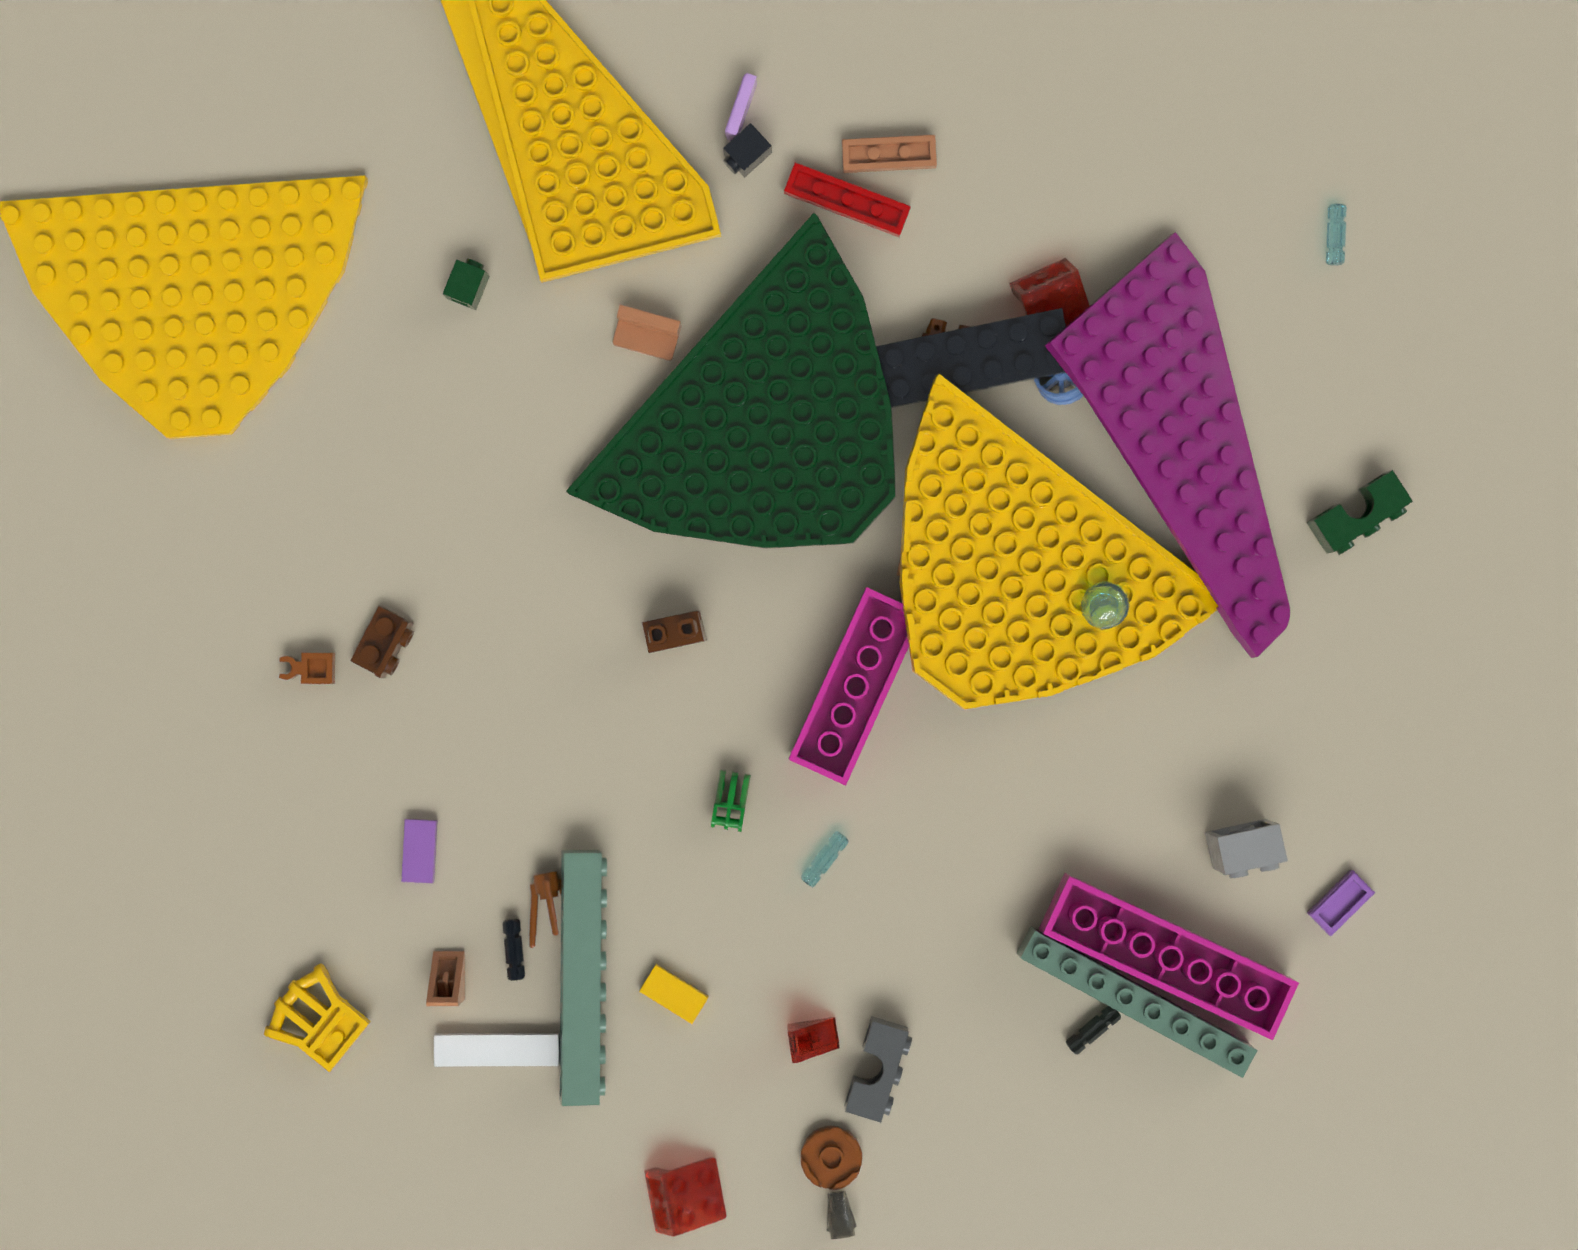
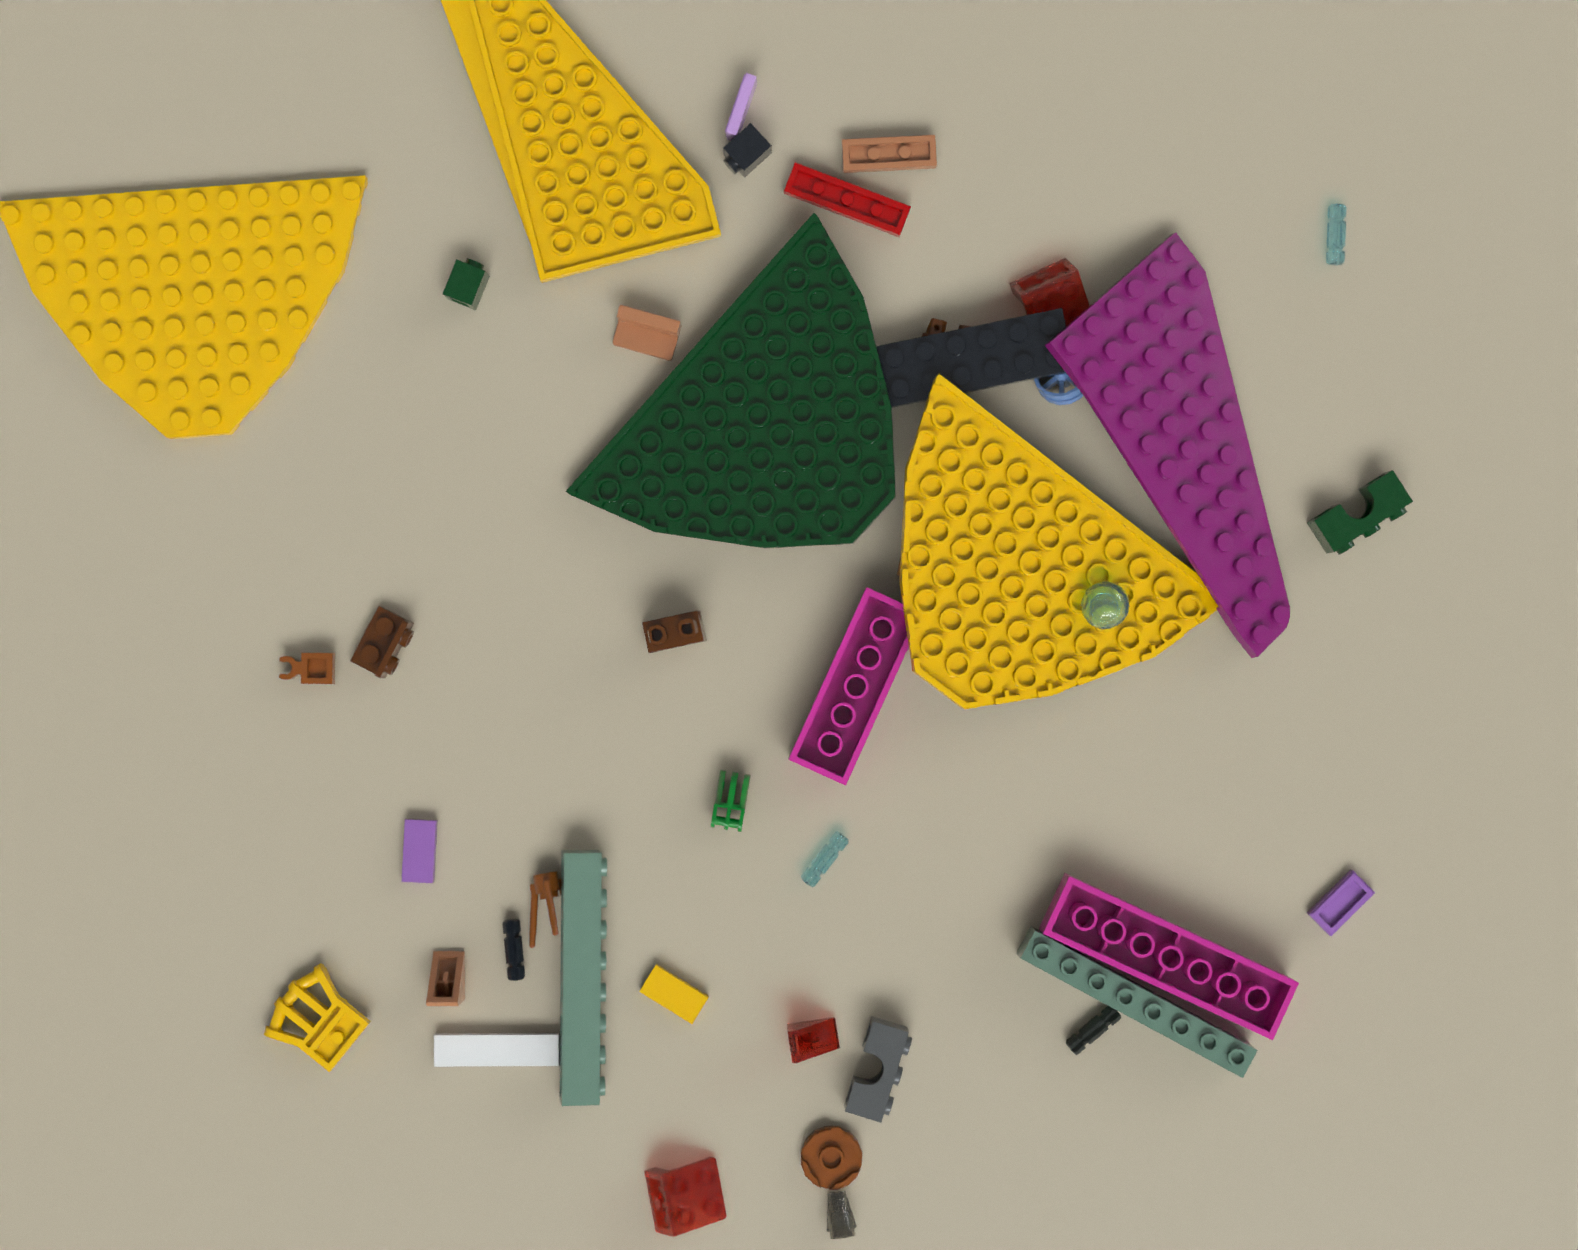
light grey brick [1205,819,1288,878] -> none

